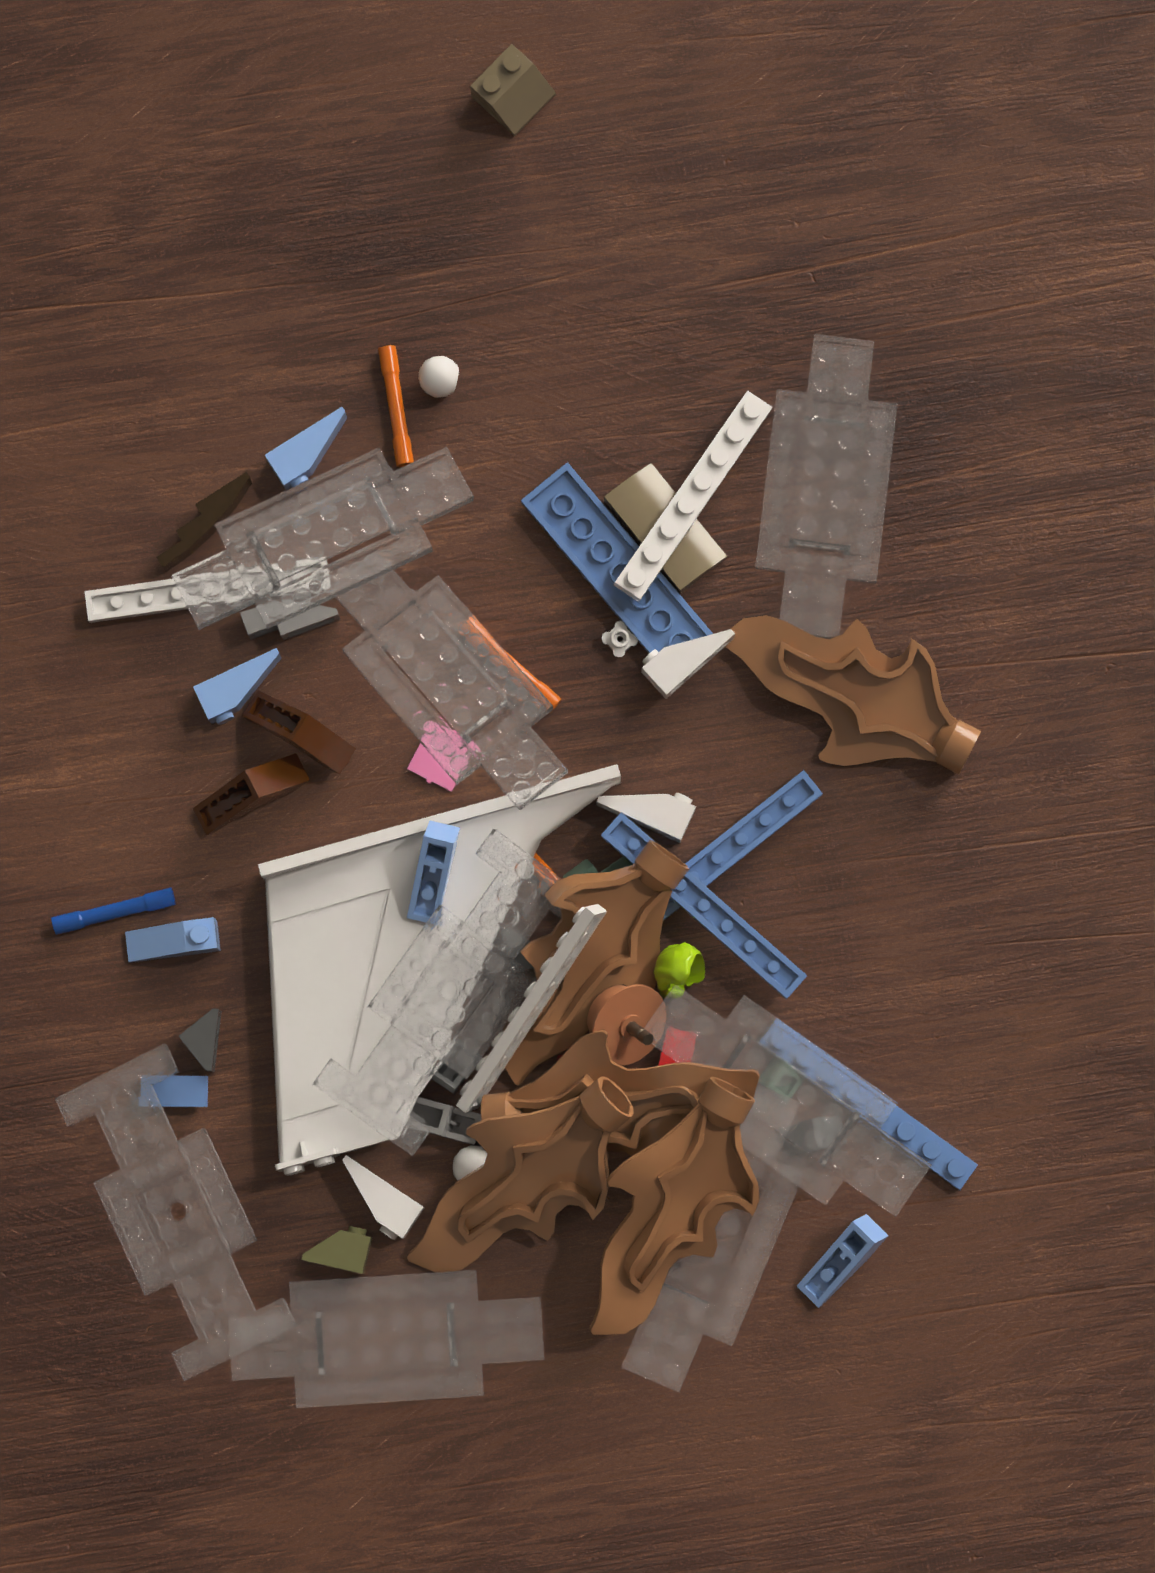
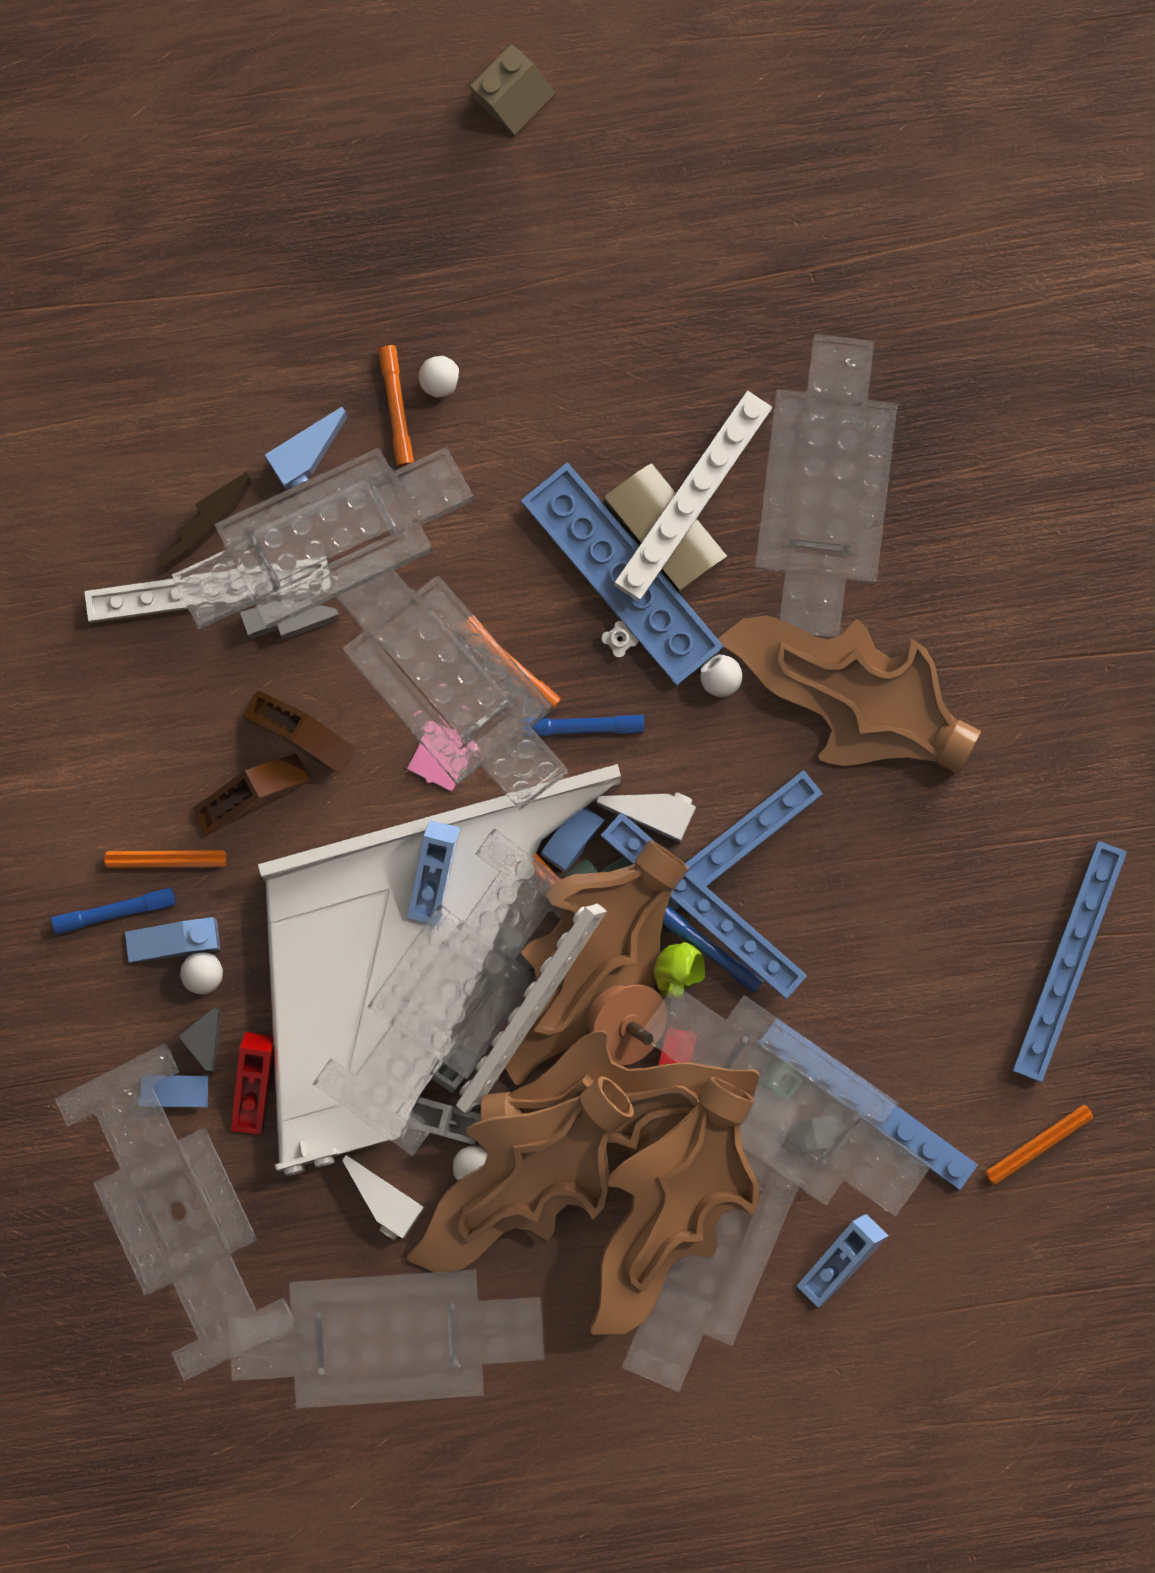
light blue slope [193,648,281,725] -> none
olive slope [301,1226,373,1274] -> none
white slope [641,629,735,699] -> none
none -> orange axle [104,850,227,868]
none -> white piece [180,951,223,995]
none -> red slope [231,1032,274,1135]
none -> blue piece [521,715,644,737]
none -> medium blue slope [541,807,604,873]
none -> blue piece [662,905,764,993]
none -> white piece [701,655,742,698]
none -> orange axle [985,1105,1093,1185]
none -> medium blue plate [1012,841,1127,1083]

